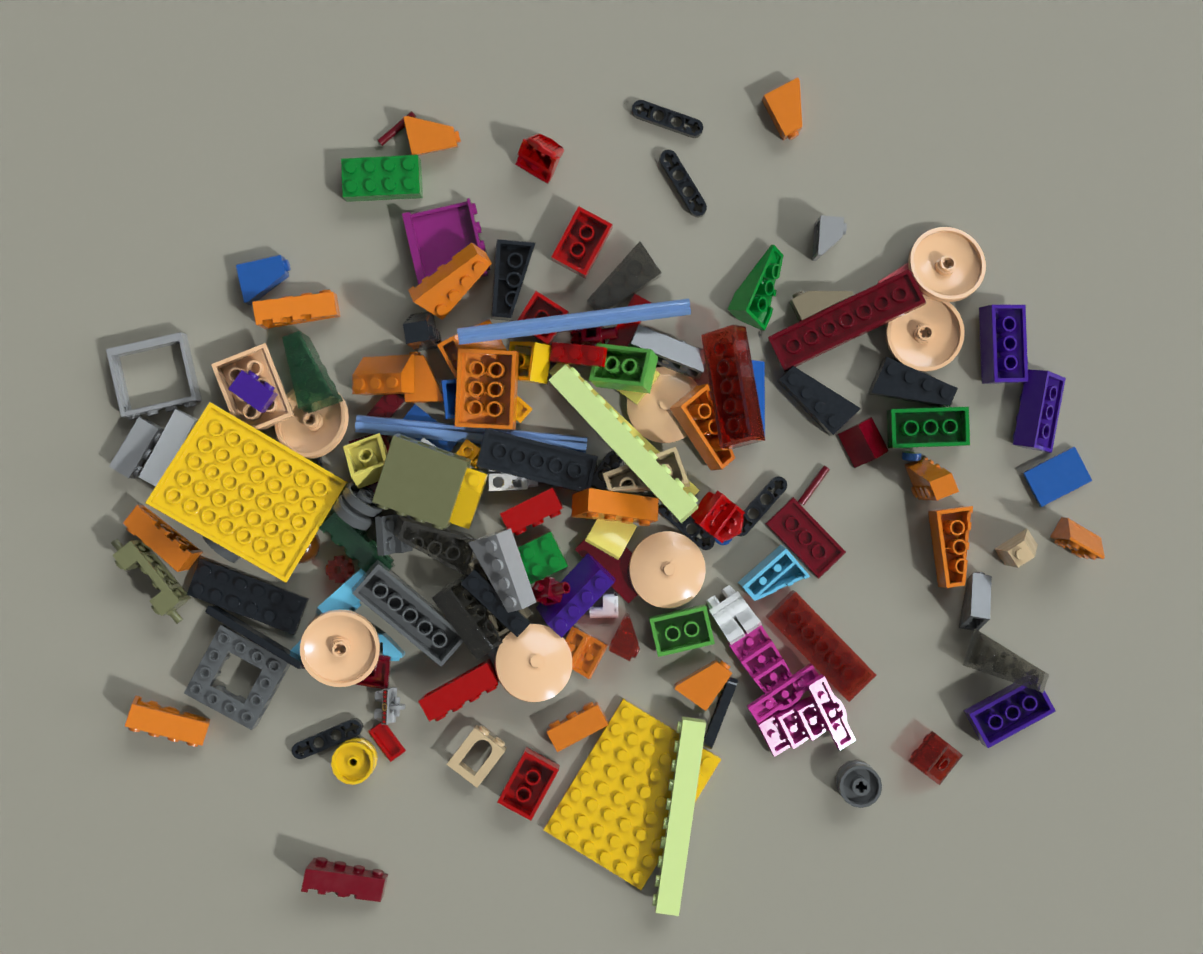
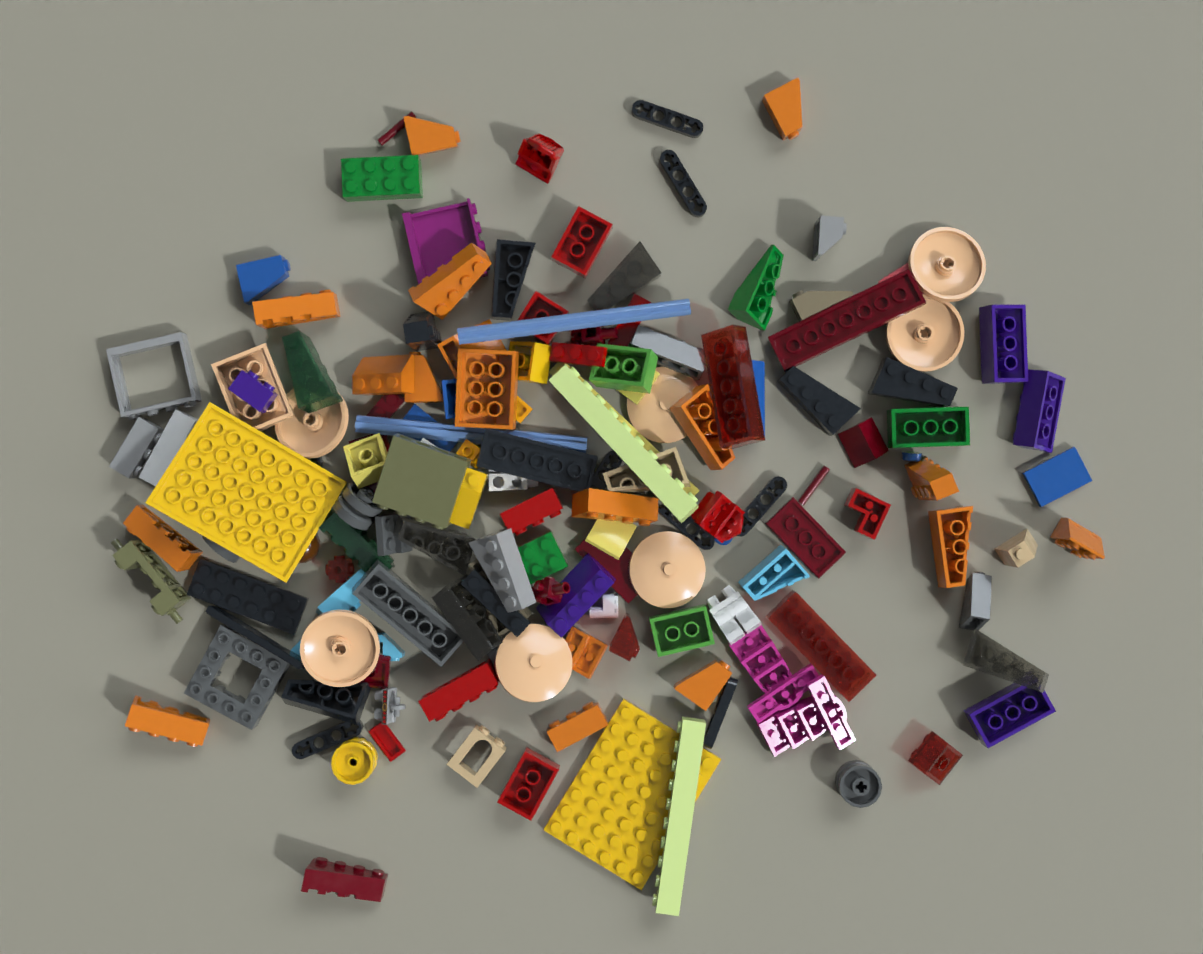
none -> black wedge [281,680,371,725]
none -> red brick [844,488,891,540]

